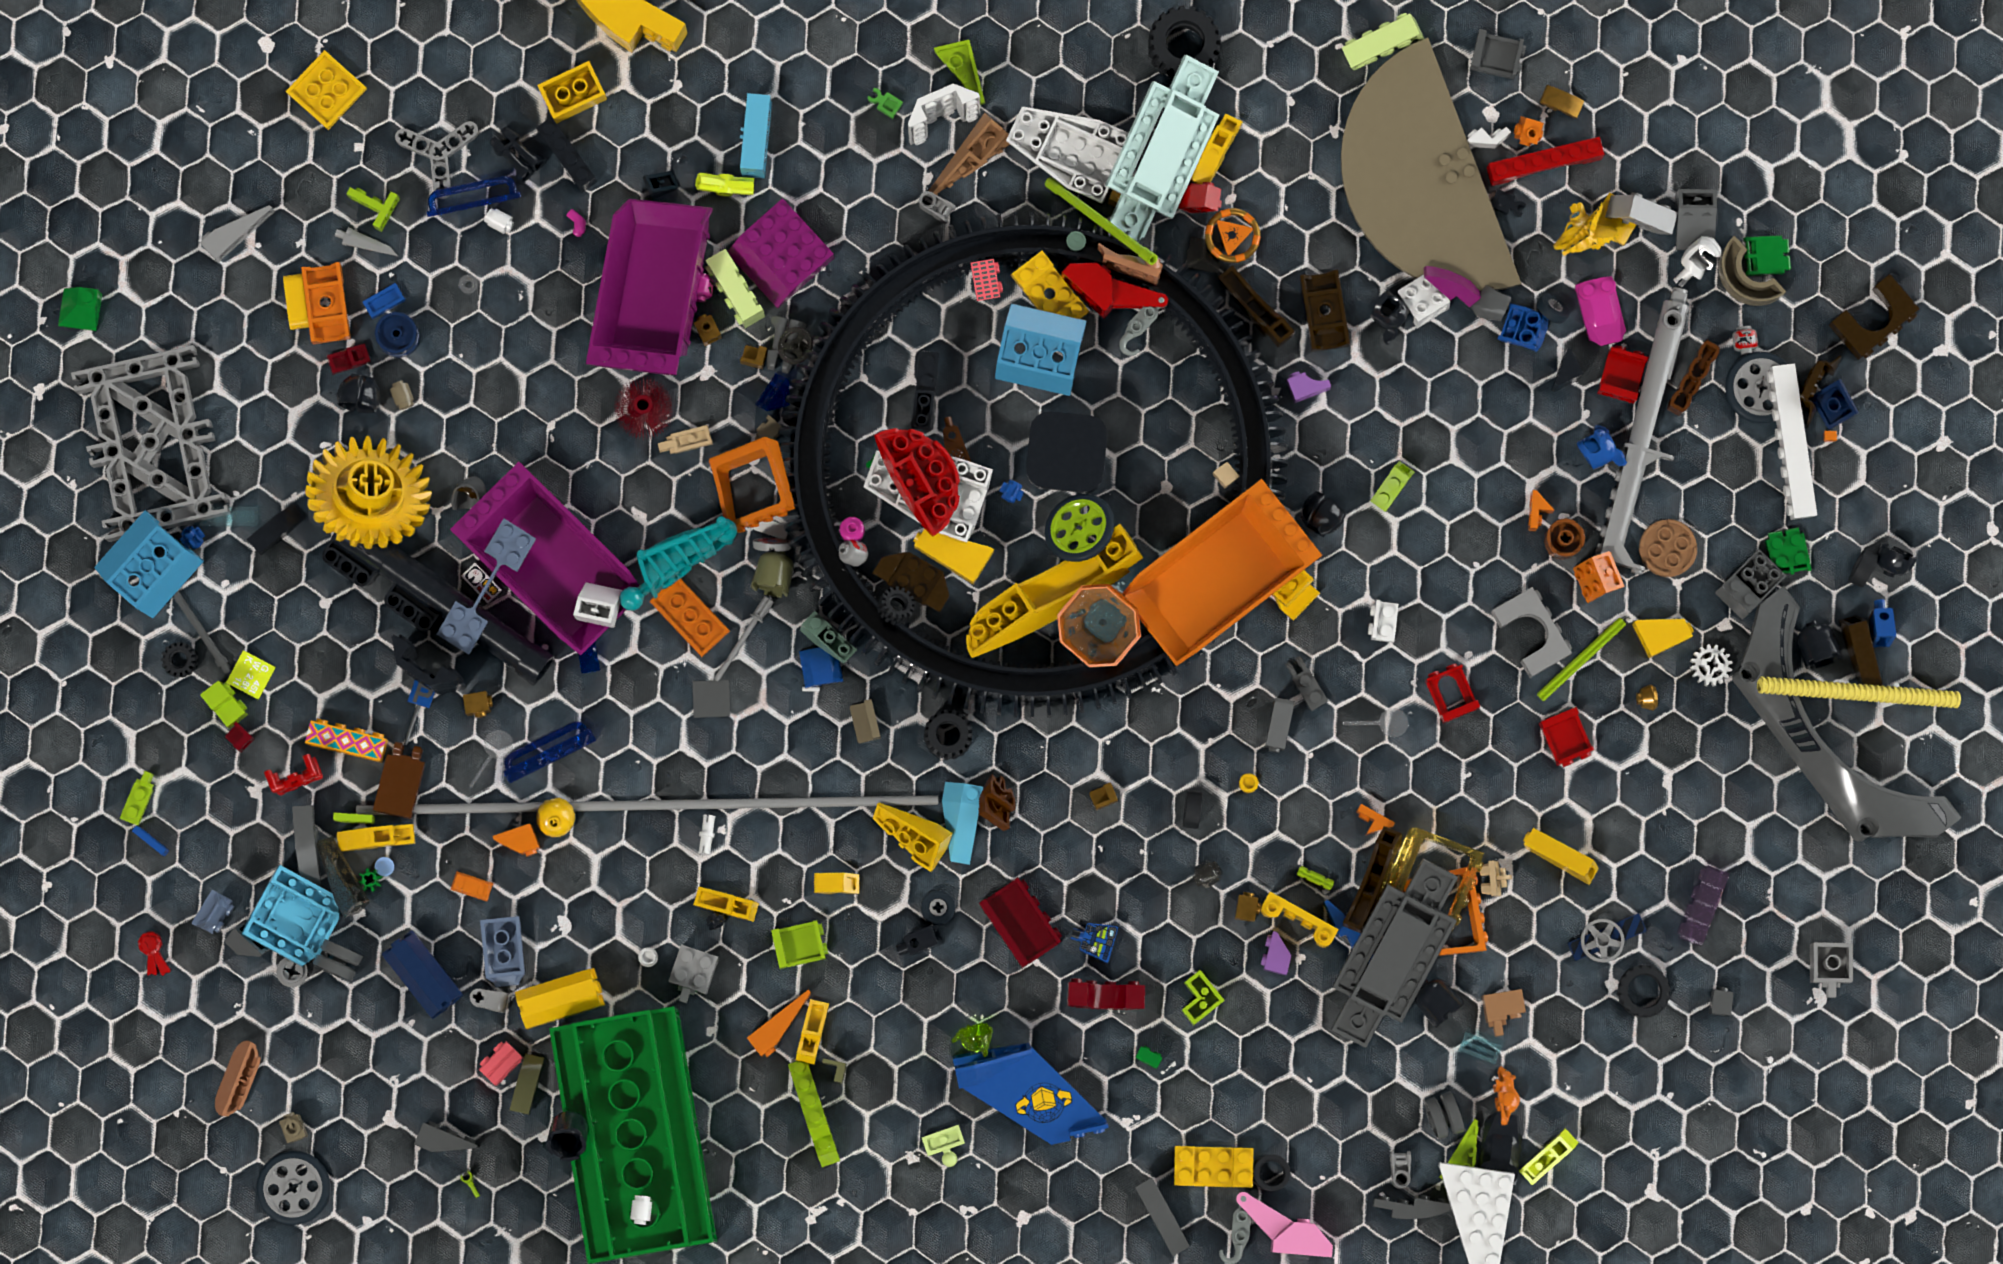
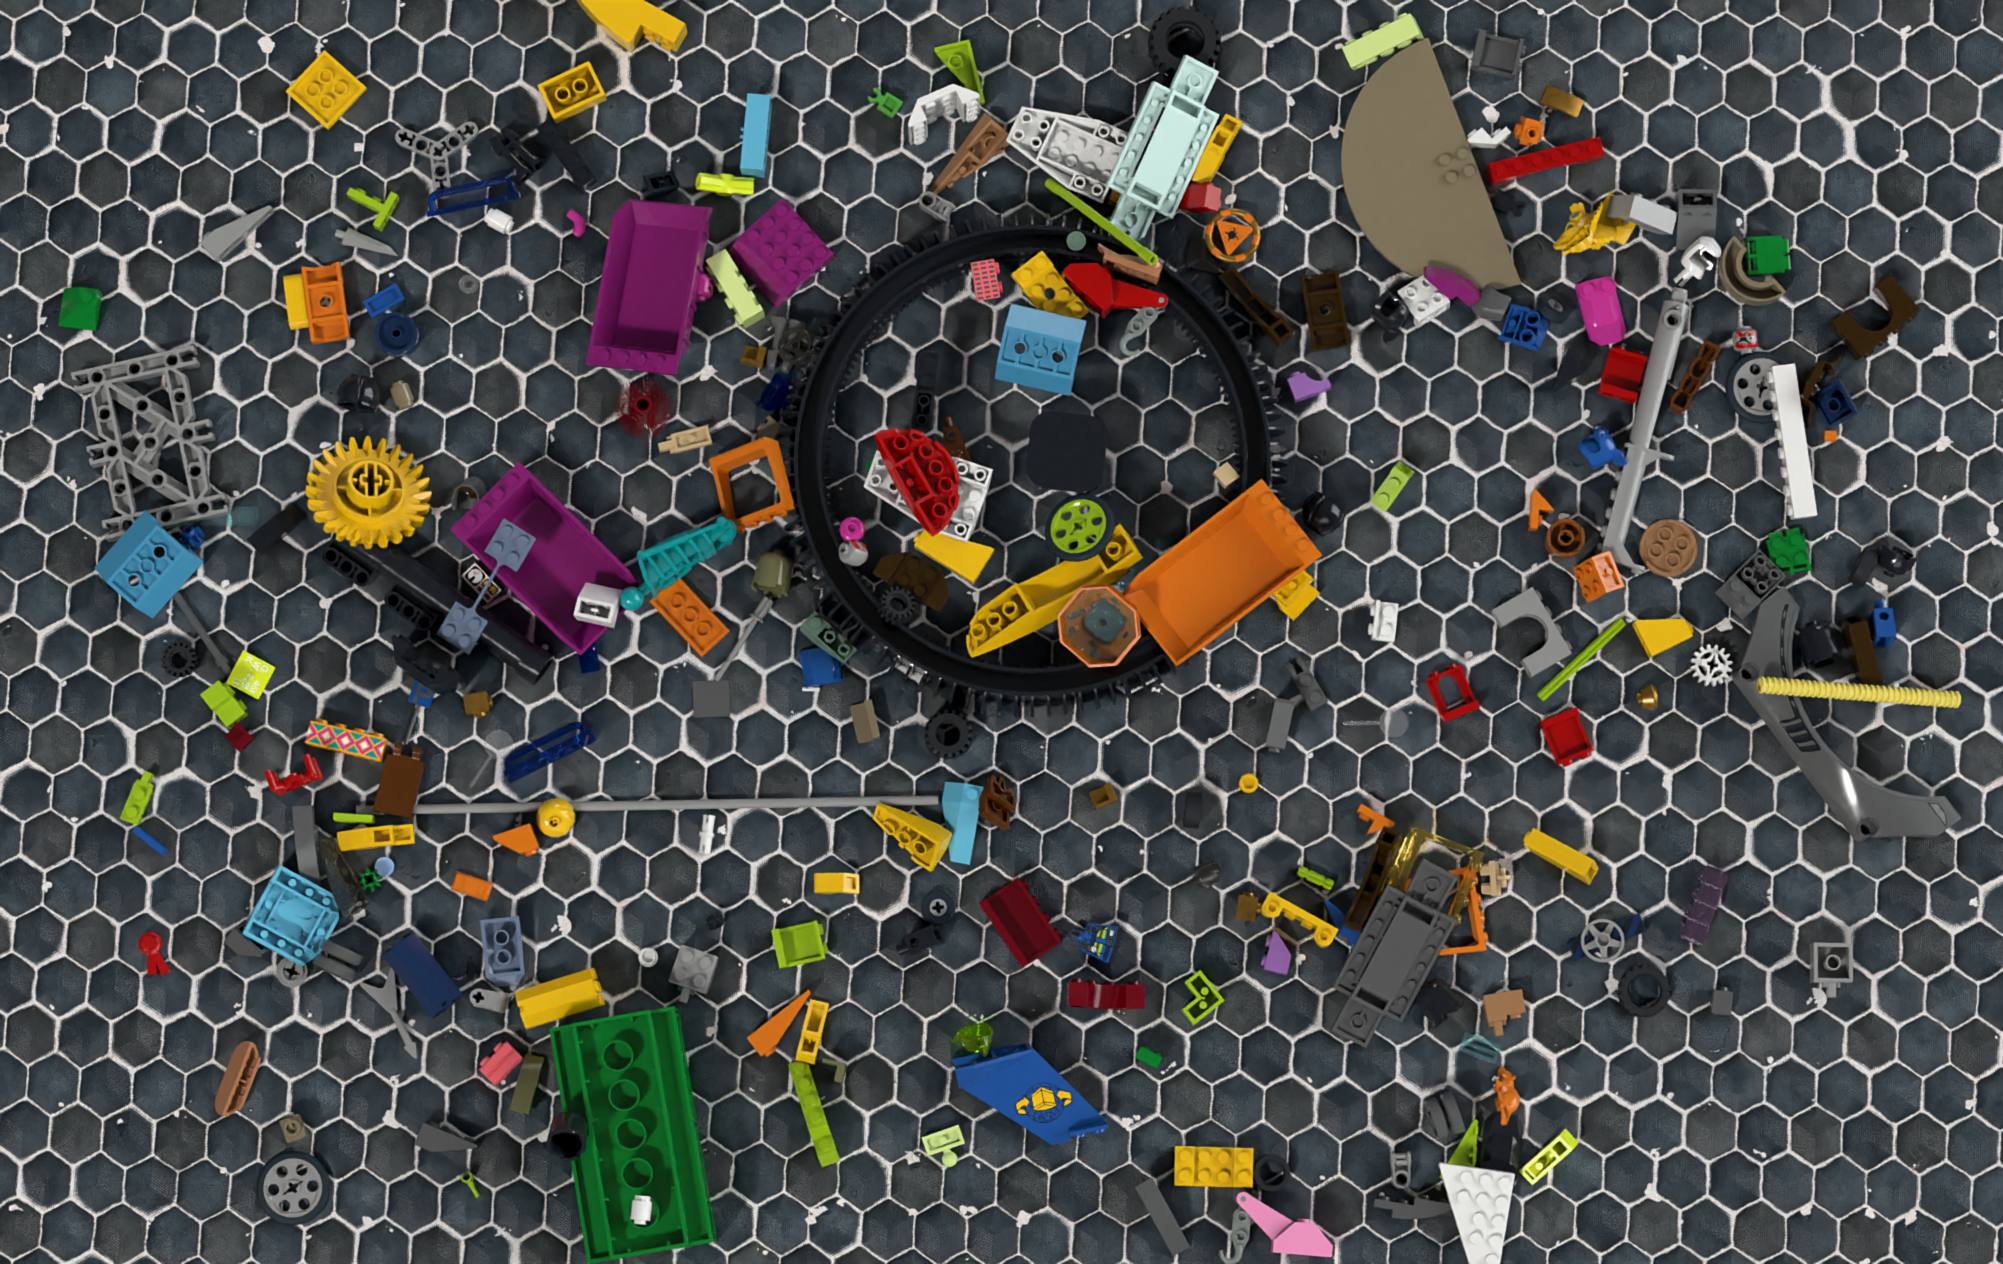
sand blue slope [192,890,235,934] -> none
dark red slope [327,344,370,375] -> none
yellow slope [693,887,759,922] -> none
pearl gold brick [694,314,722,346] -> none
light grey tile [753,538,791,552] -> none
white sticker [754,521,788,539] -> none
blue gear [1000,480,1024,504] -> none
none -> light grey piece [360,968,417,1059]

